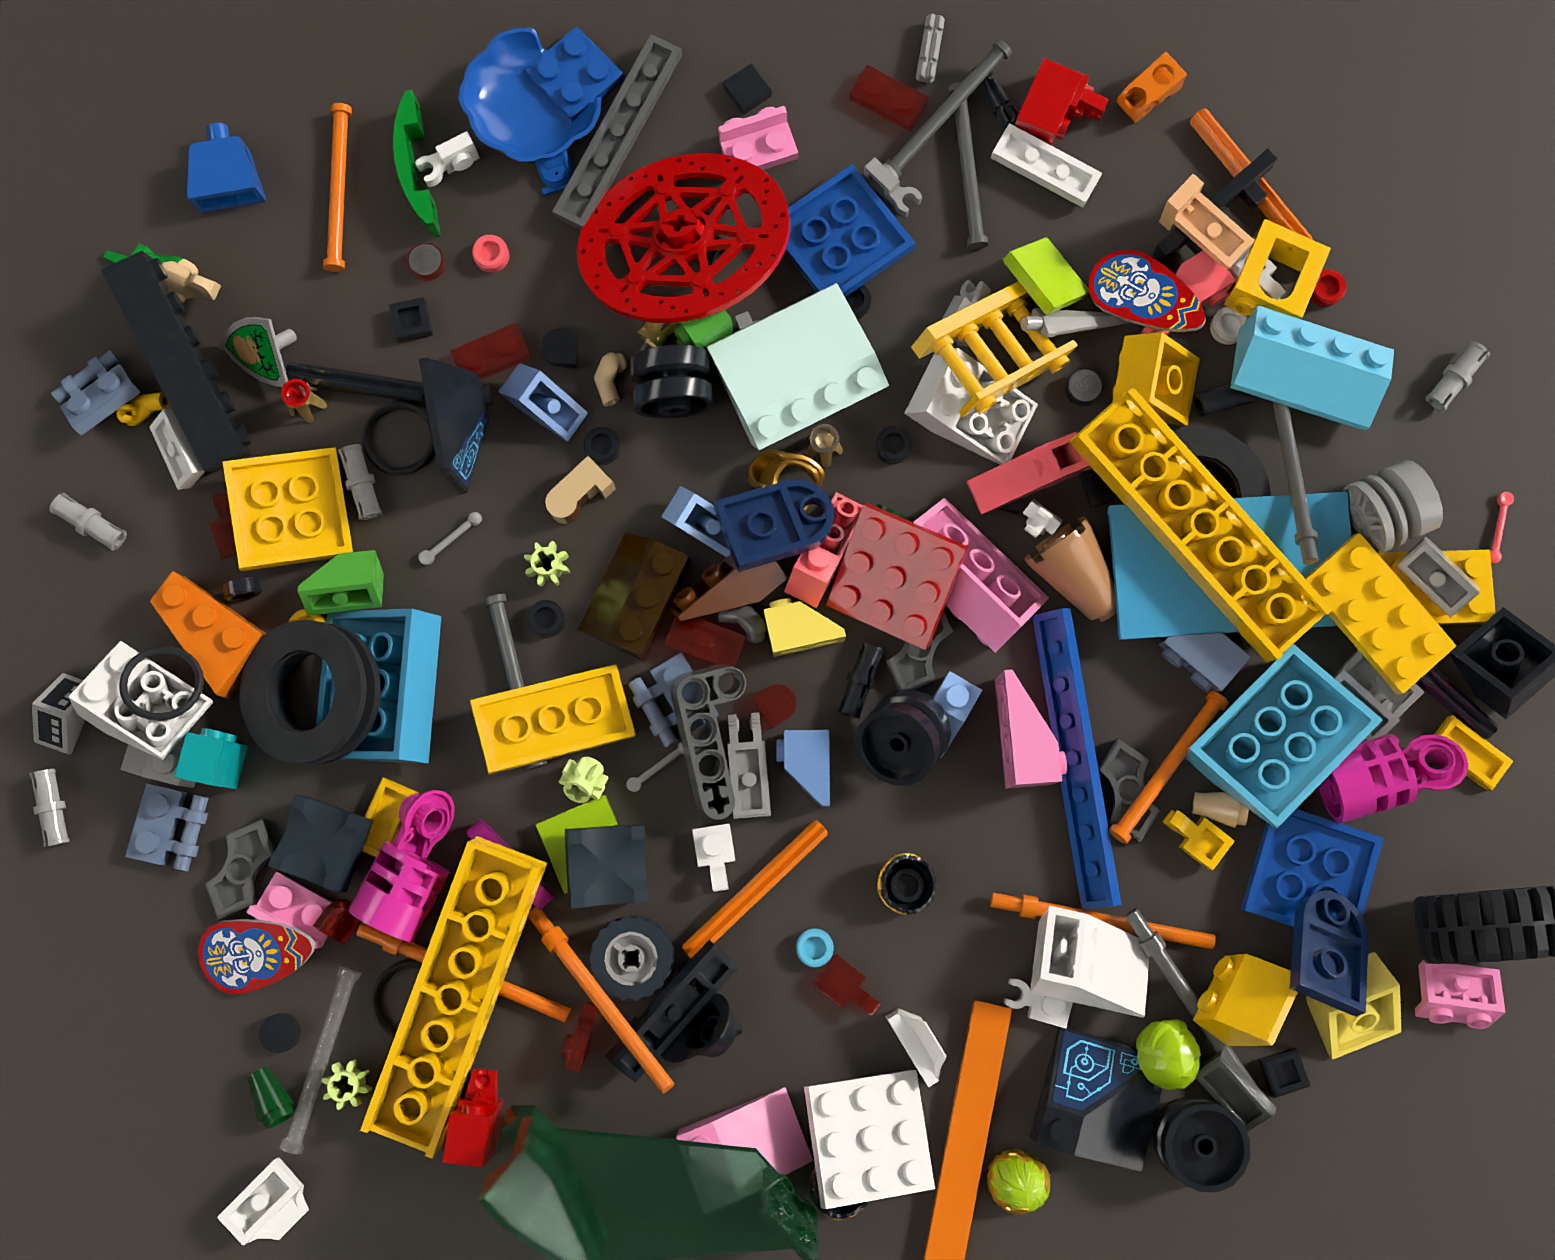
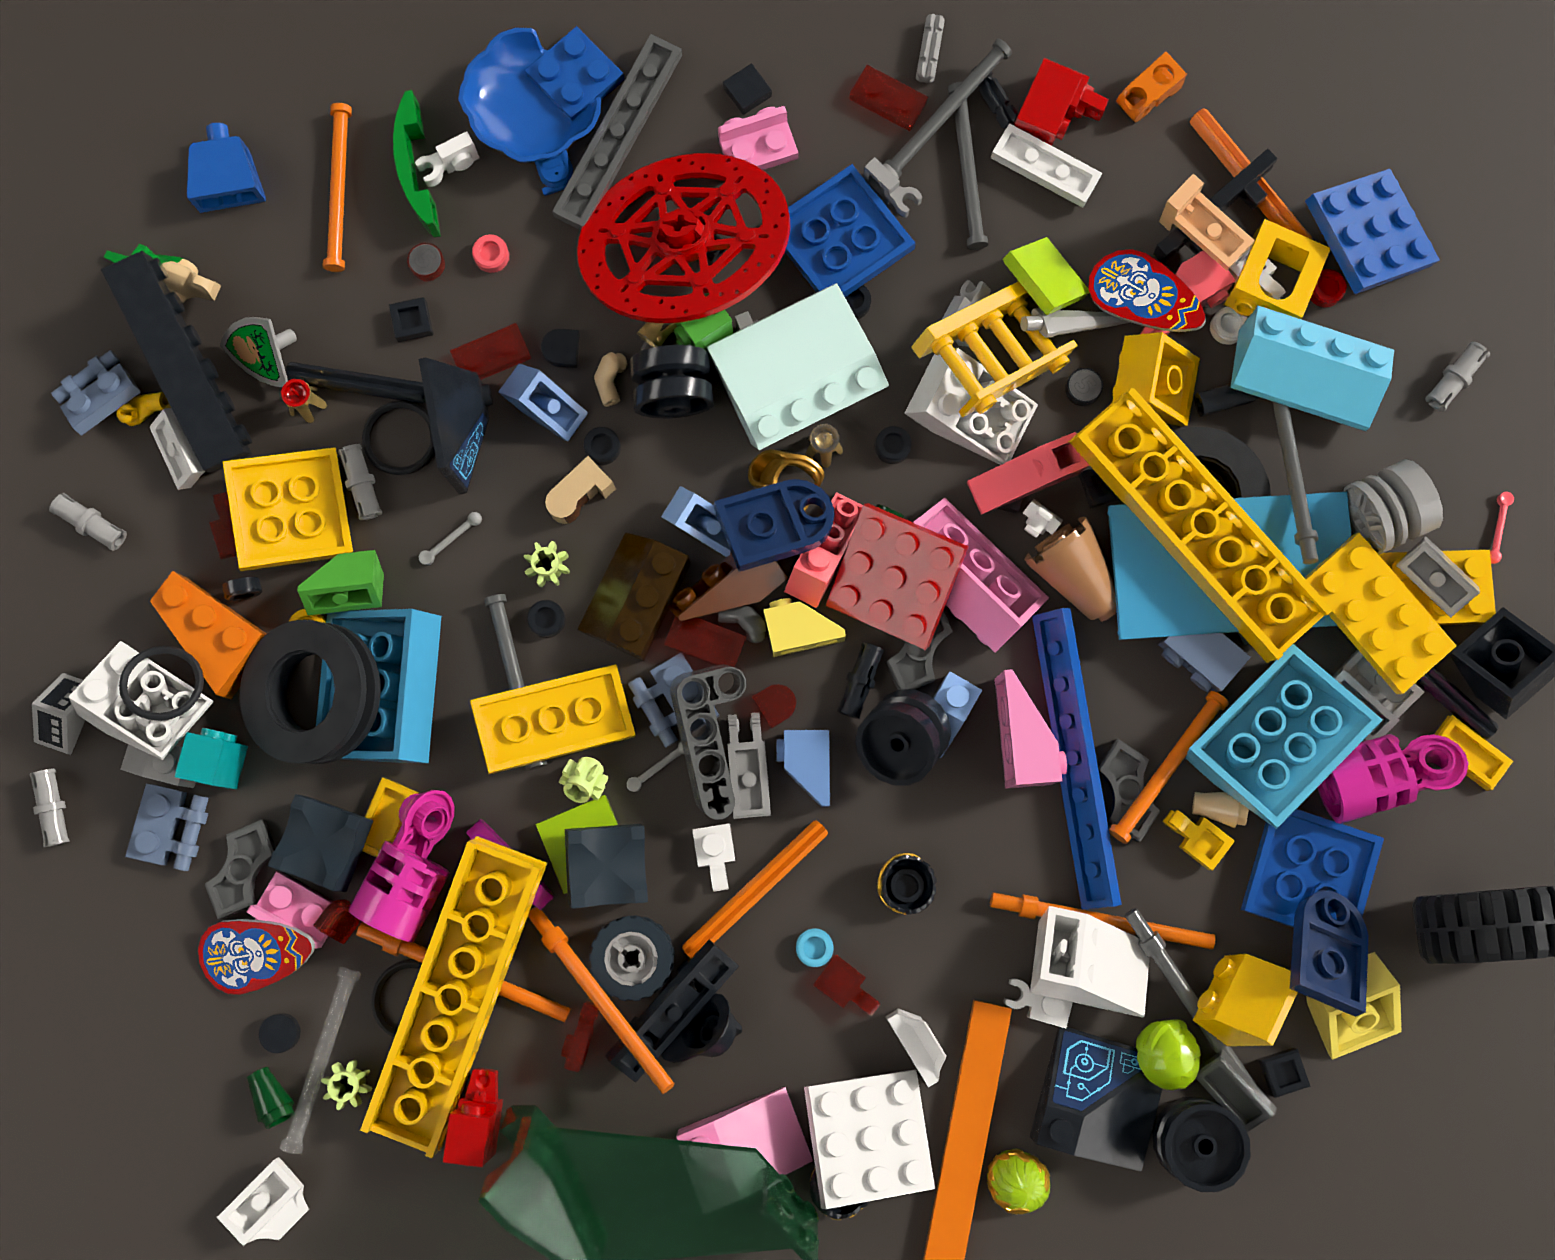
bright pink bracket [1415,960,1506,1029] -> none
none -> plate [1305,169,1440,294]

